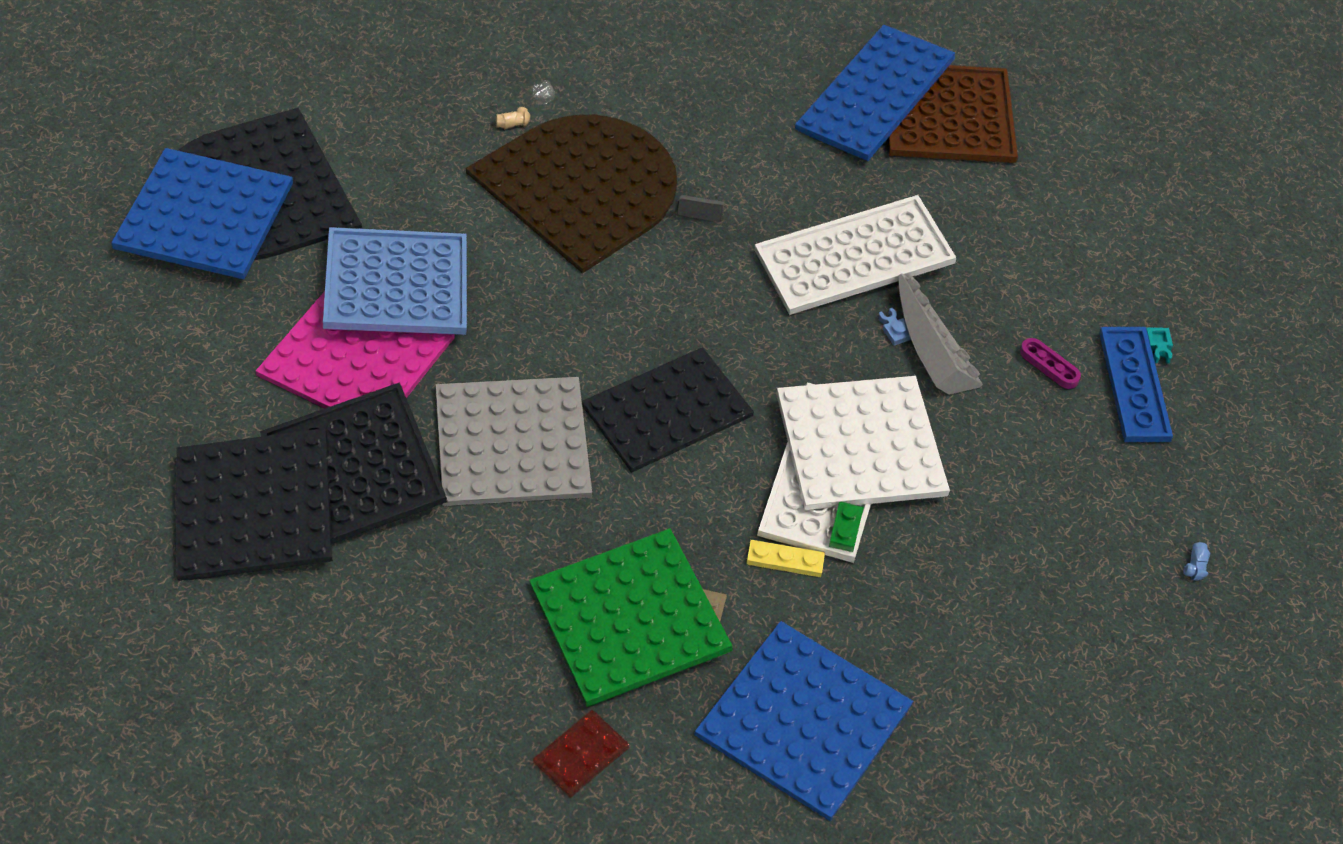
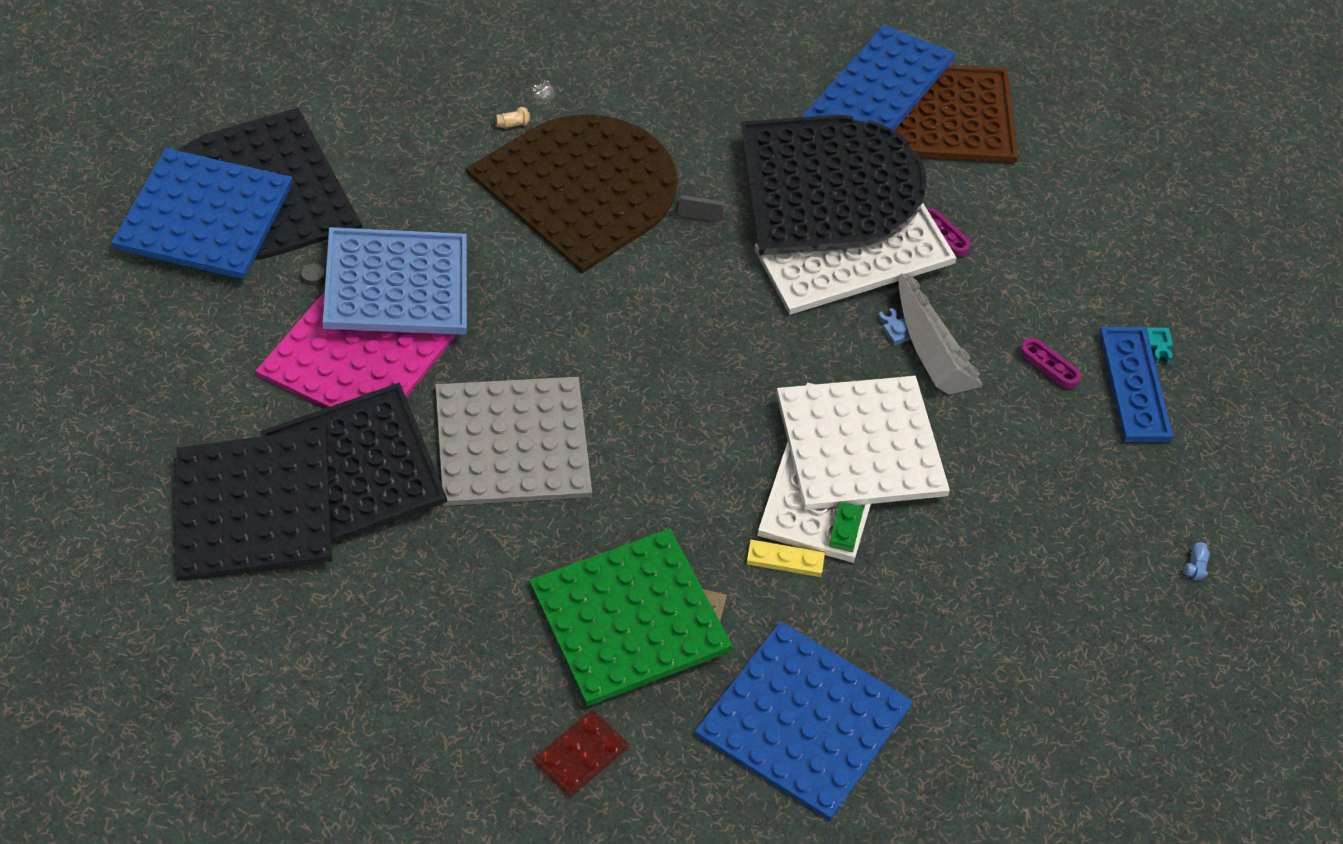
black plate [582,347,754,473] -> none
none -> dark grey tile [301,264,325,286]
none -> black plate [741,115,926,255]
none -> magenta plate [926,208,971,257]

